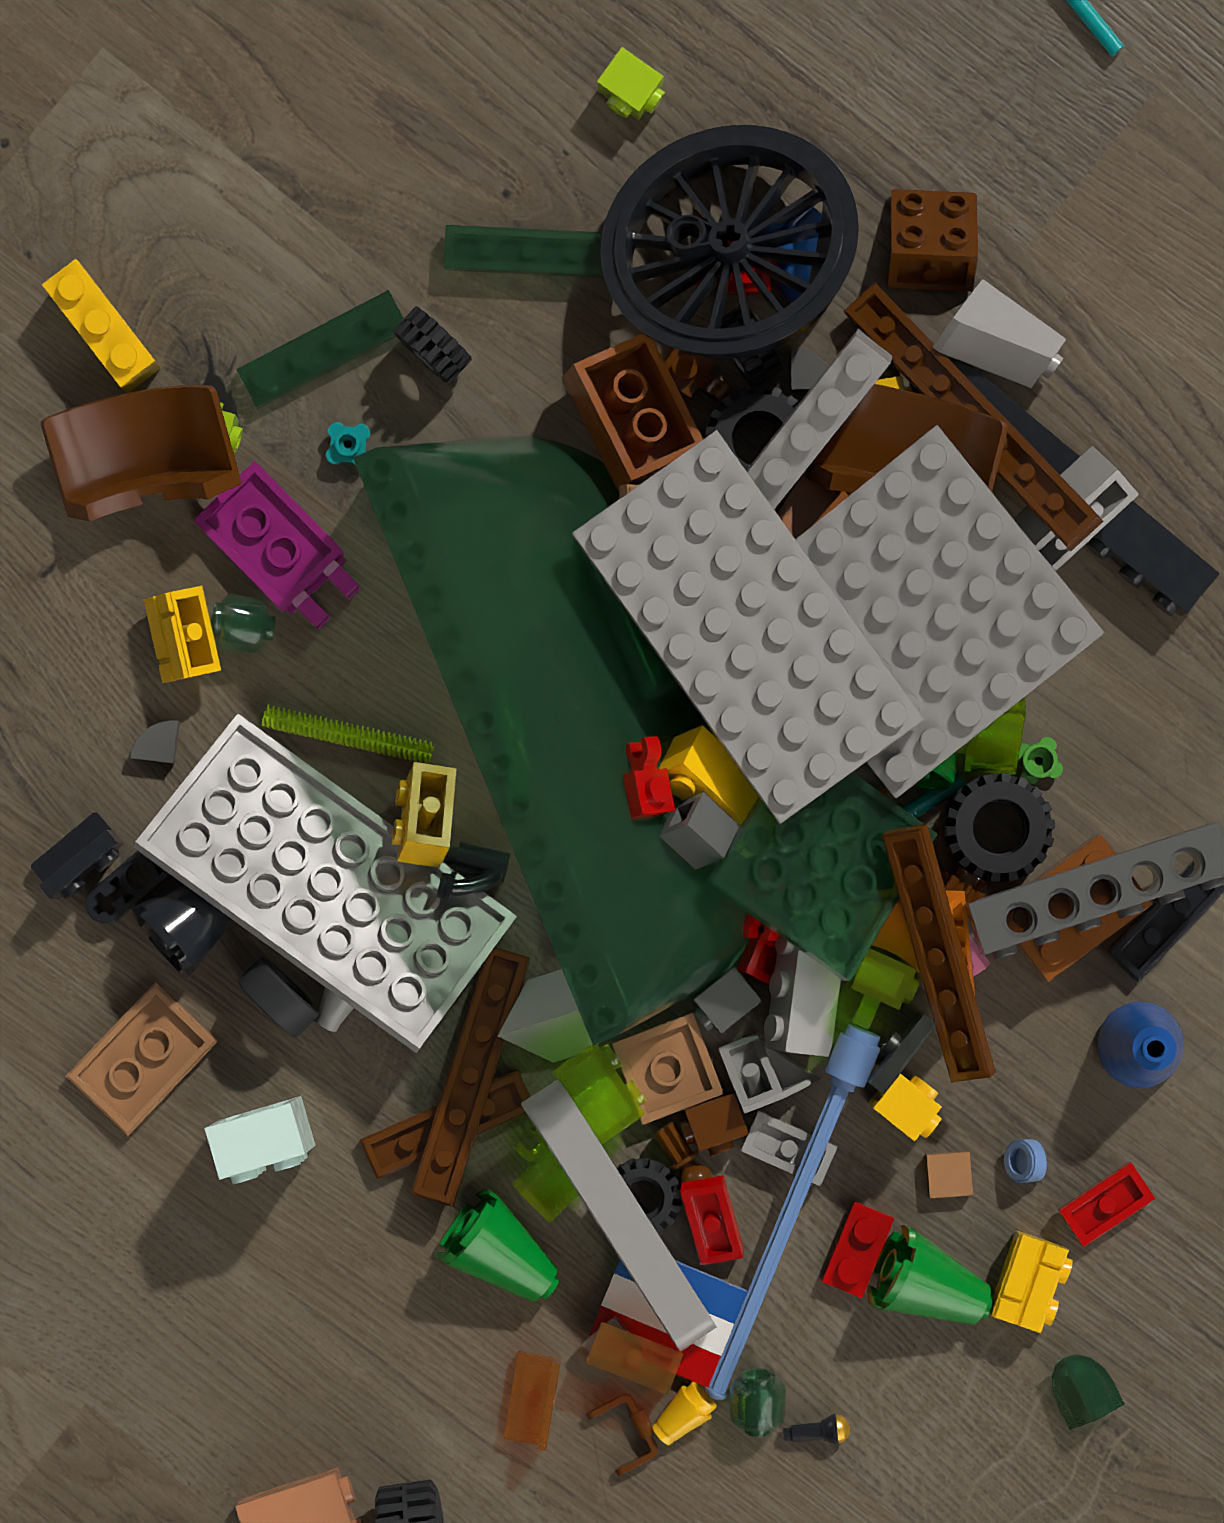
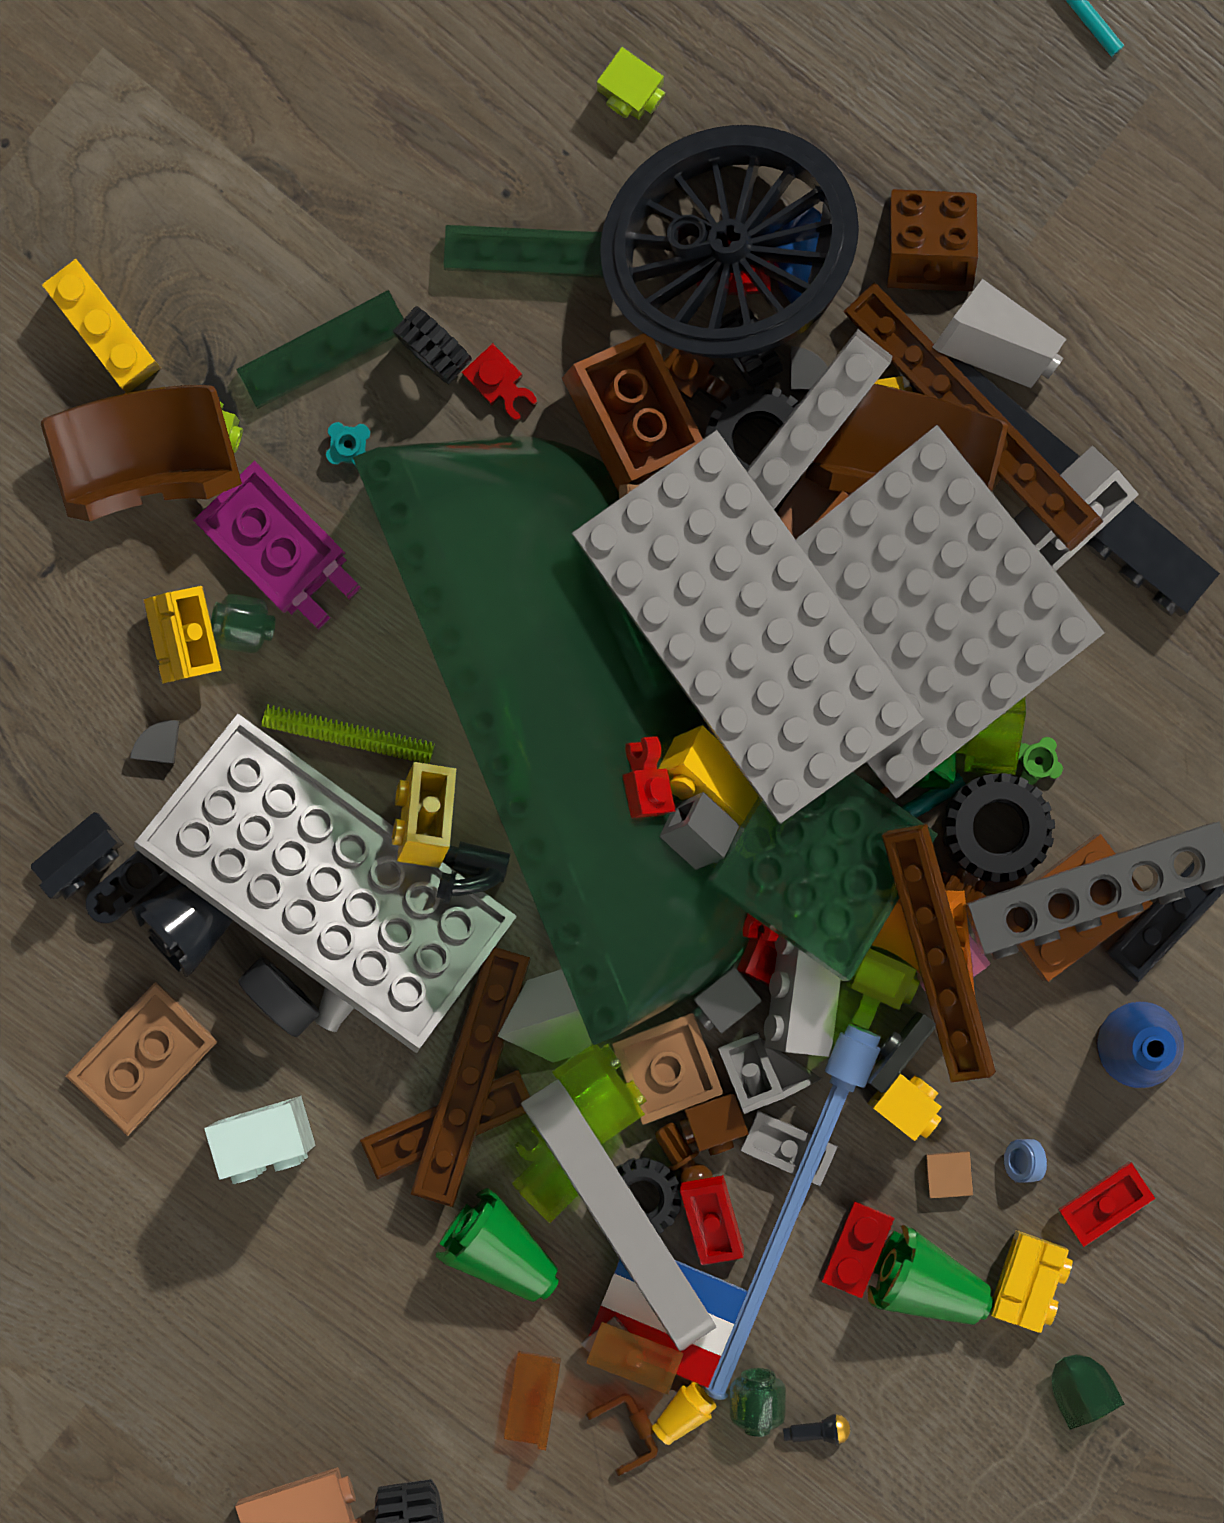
none -> red plate [462,343,537,422]

